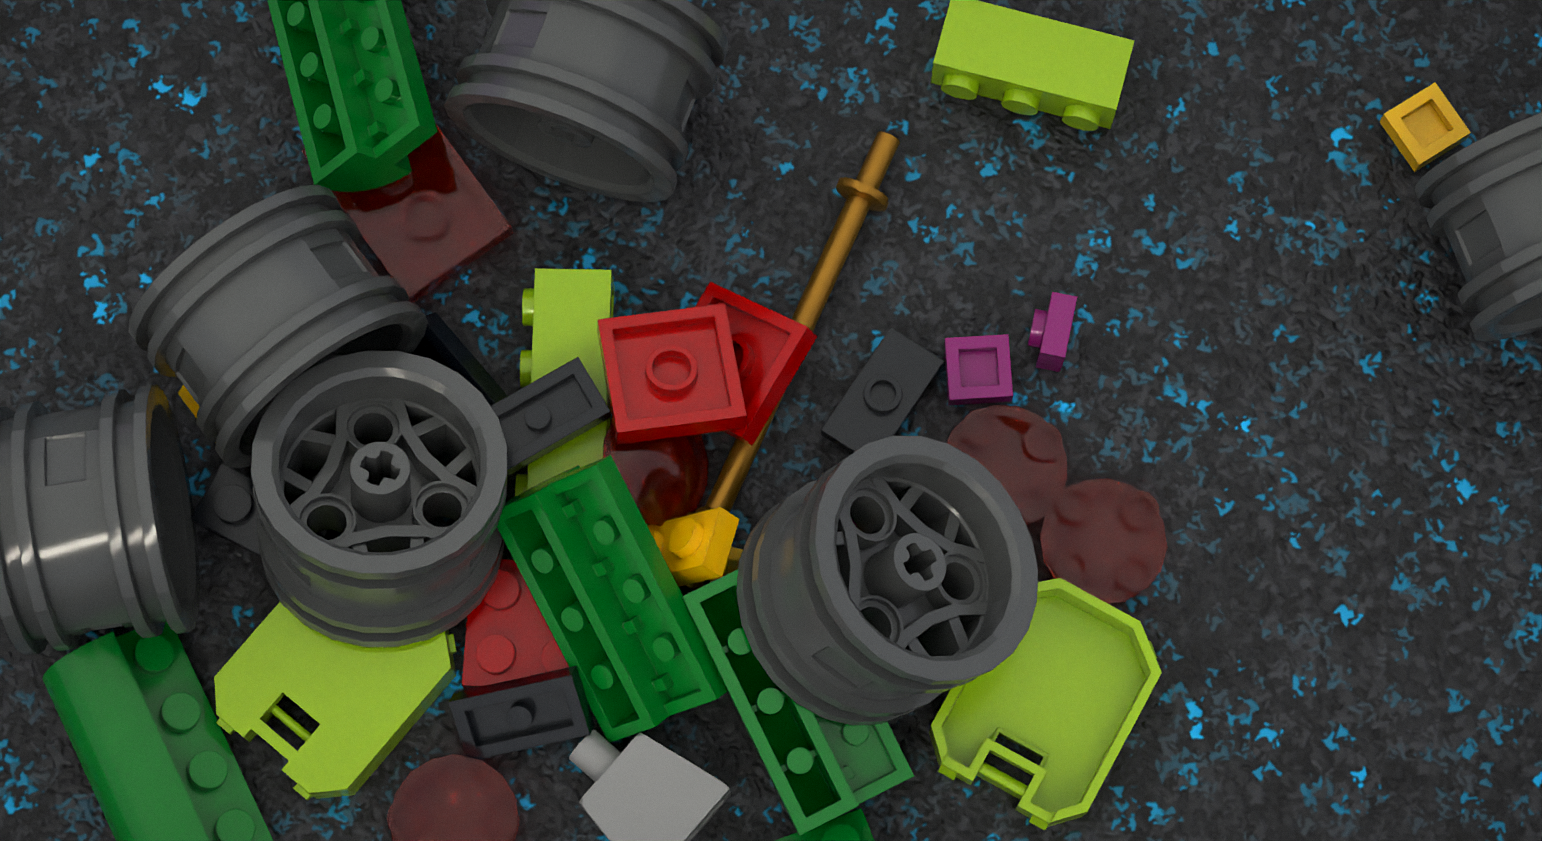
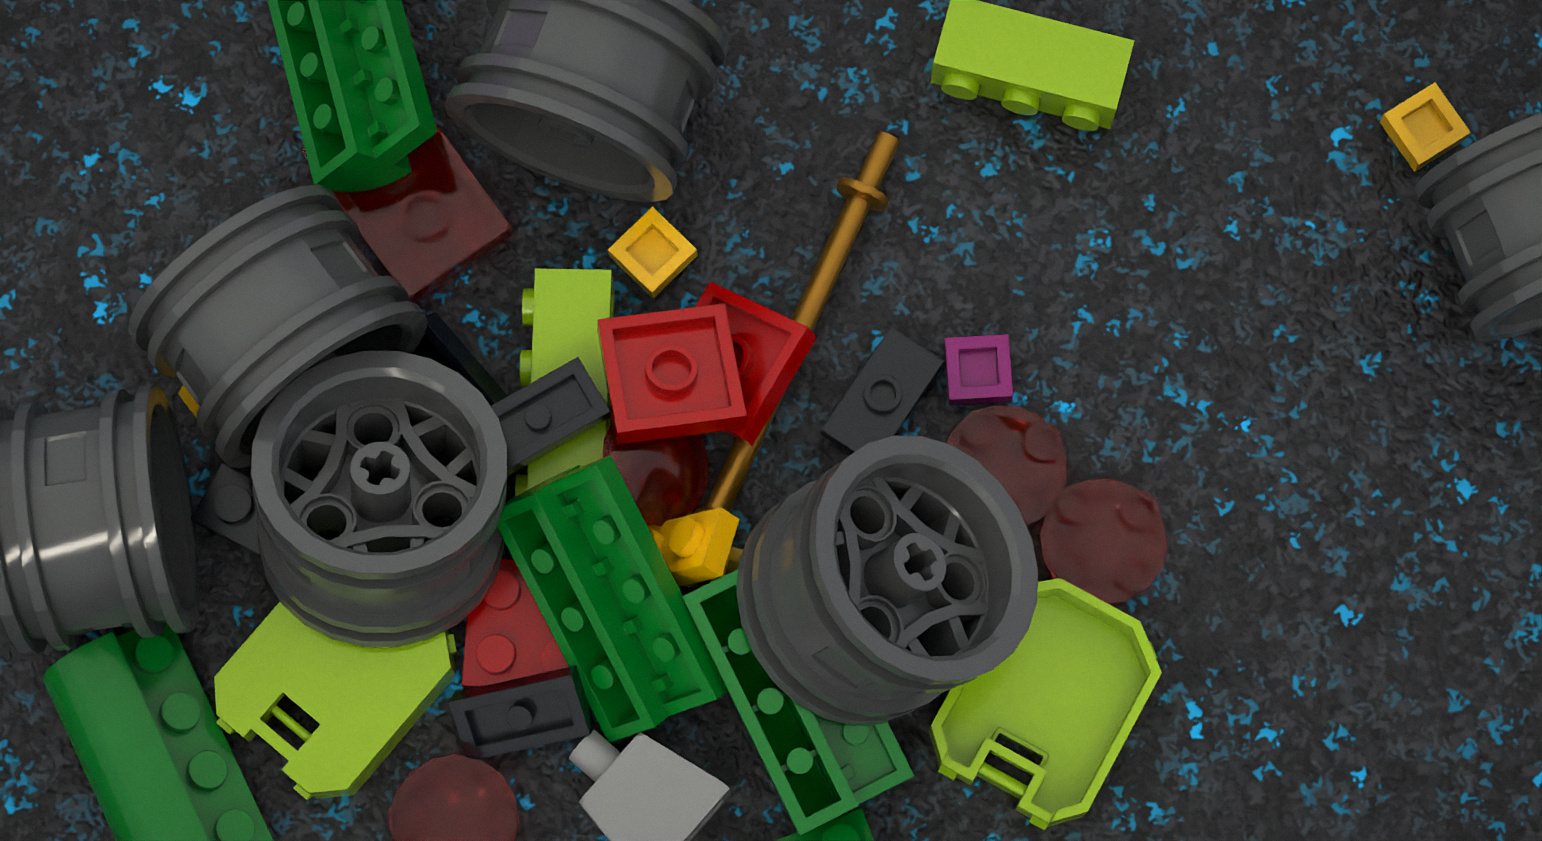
magenta plate [1027,292,1077,372] -> none
none -> yellow plate [608,206,698,299]

